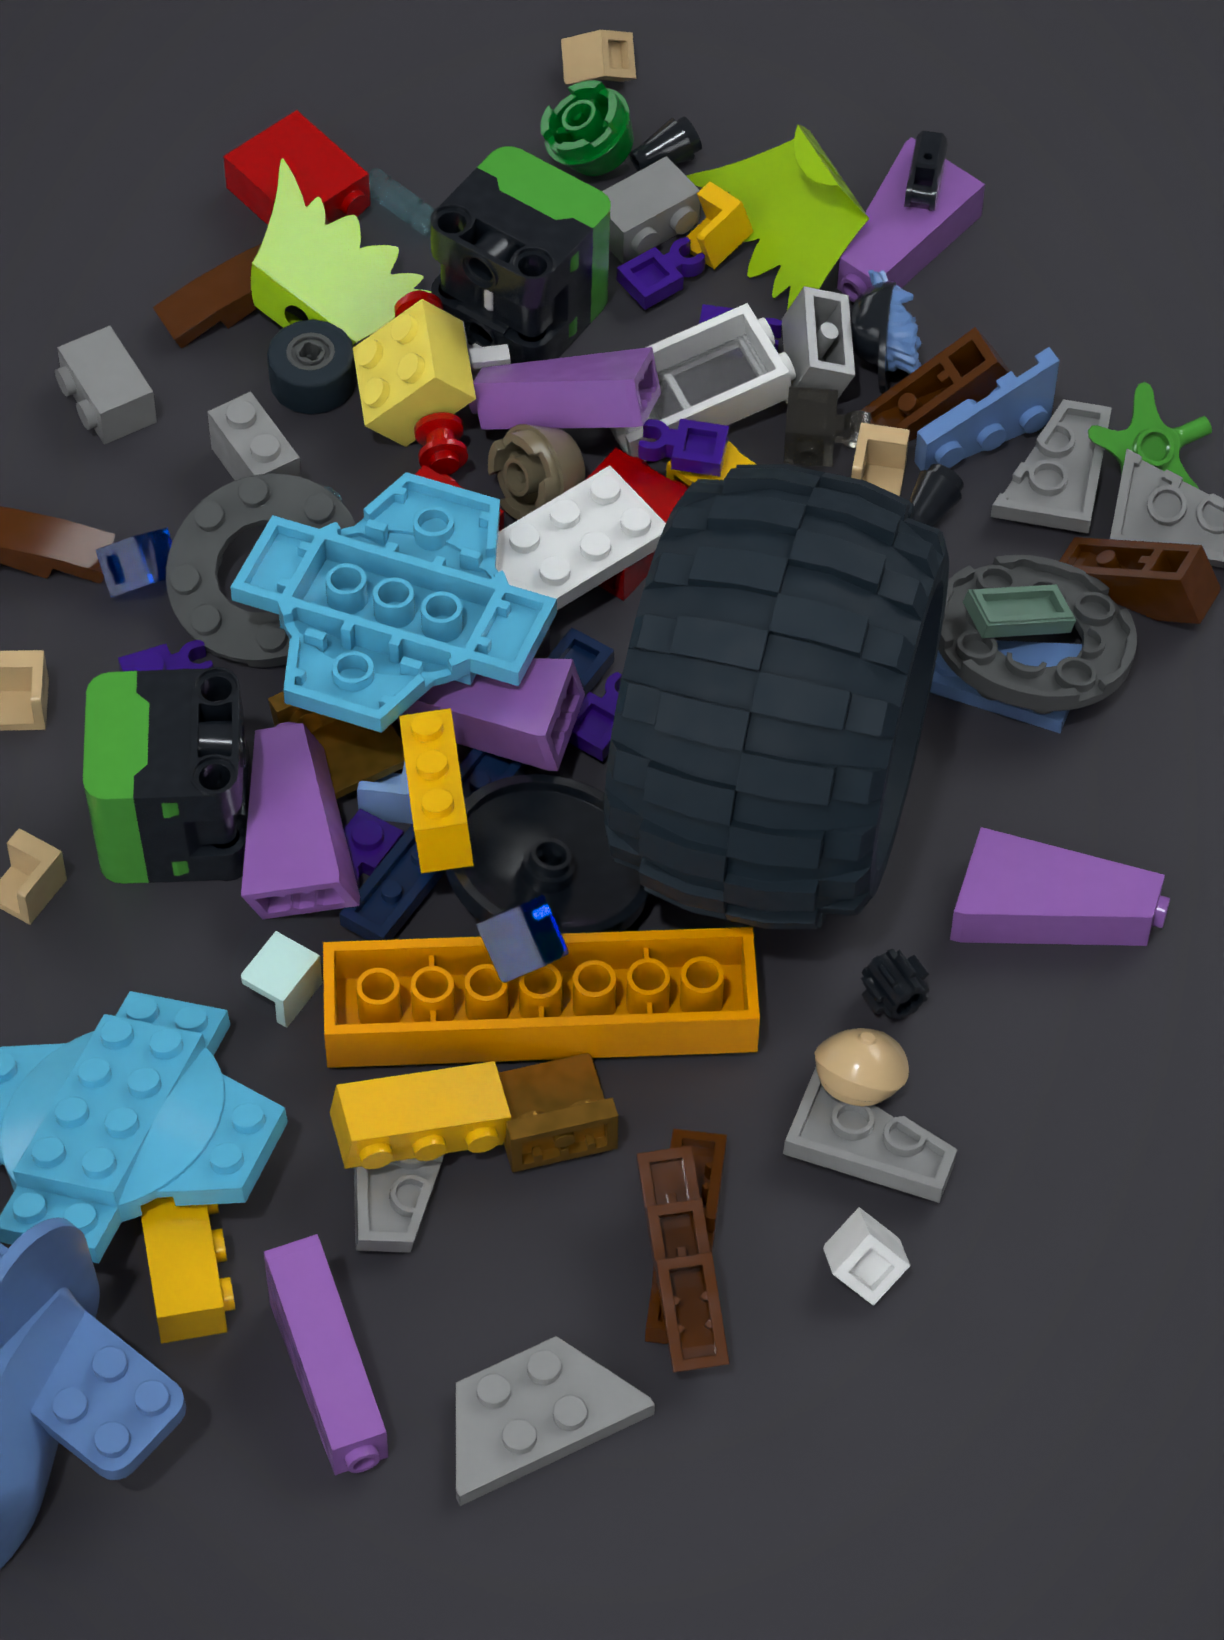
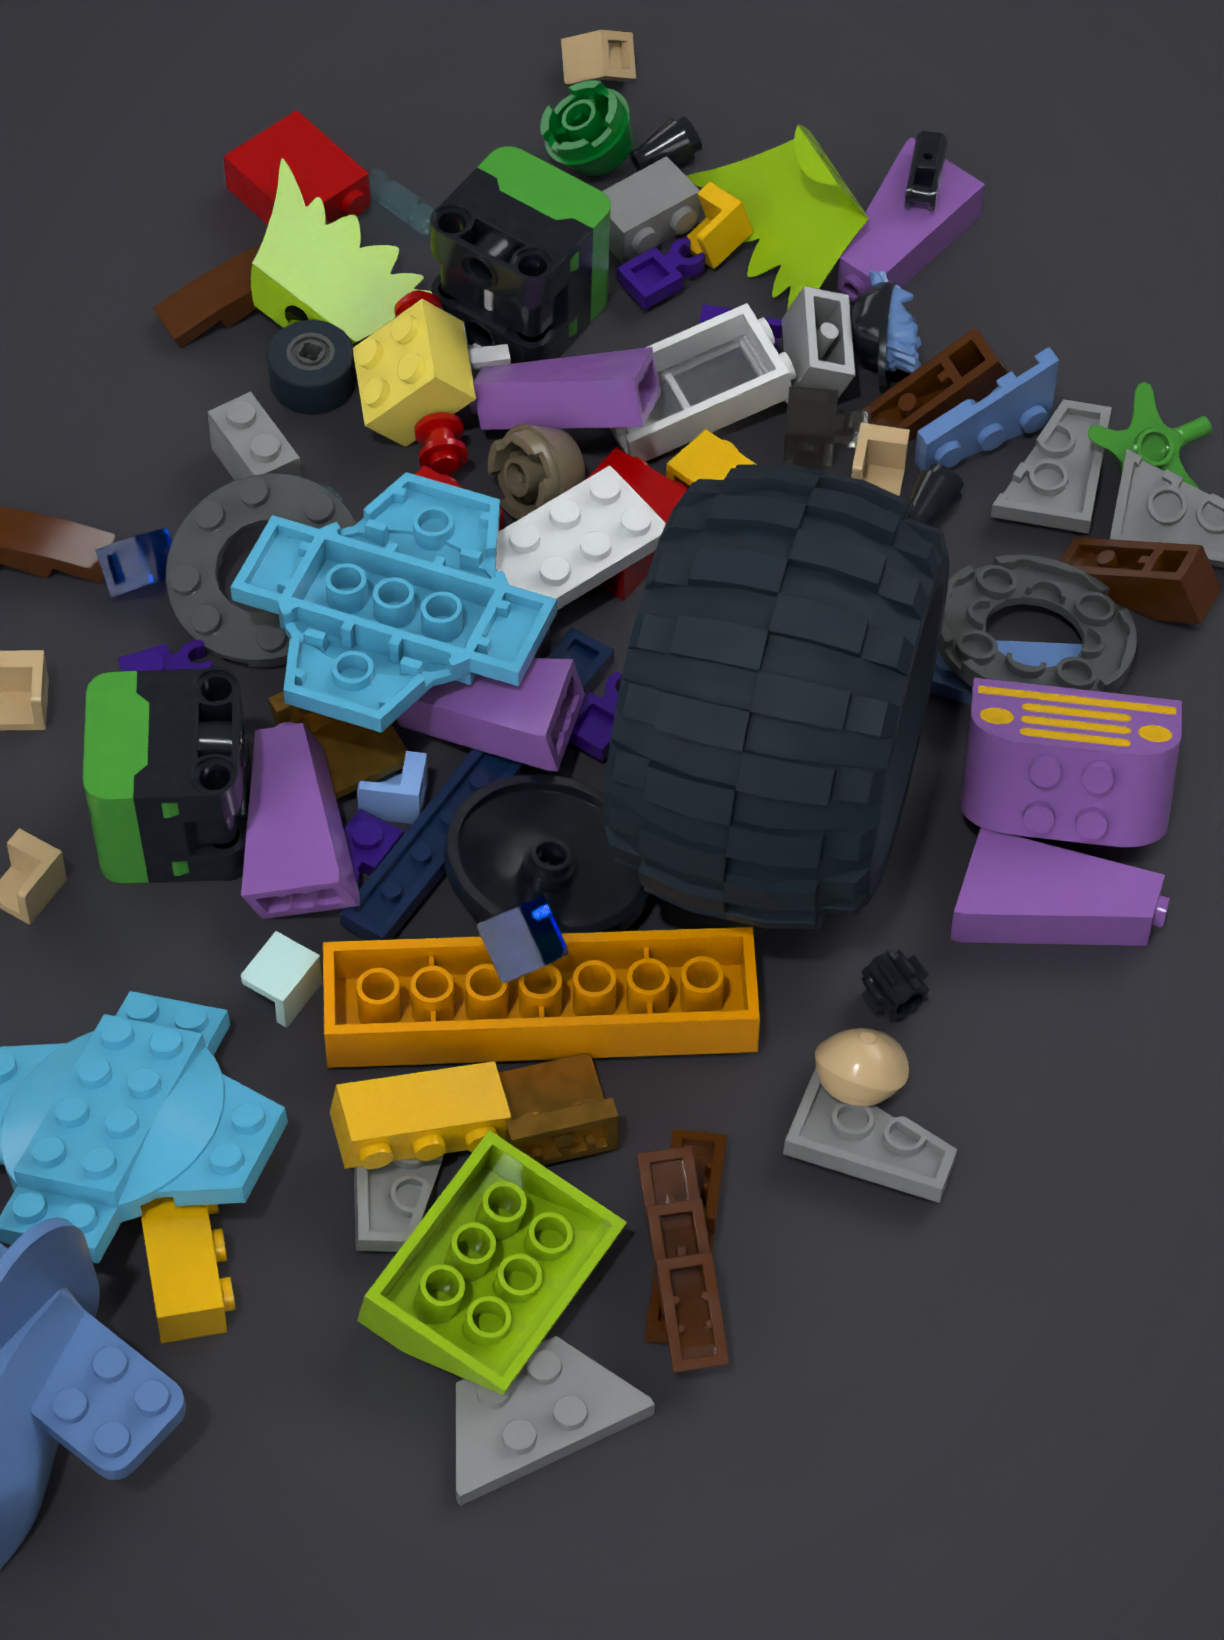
light grey brick [55,326,157,445] -> none
medium lavender slope [264,1234,388,1475] -> none
yellow brick [399,708,474,874] -> none
dark purple plate [638,419,729,477] -> none
white panel [823,1207,911,1306] -> none
sand green tile [963,584,1076,638] -> none
none -> lime slope [357,1130,627,1395]
none -> medium lavender brick [960,678,1182,847]

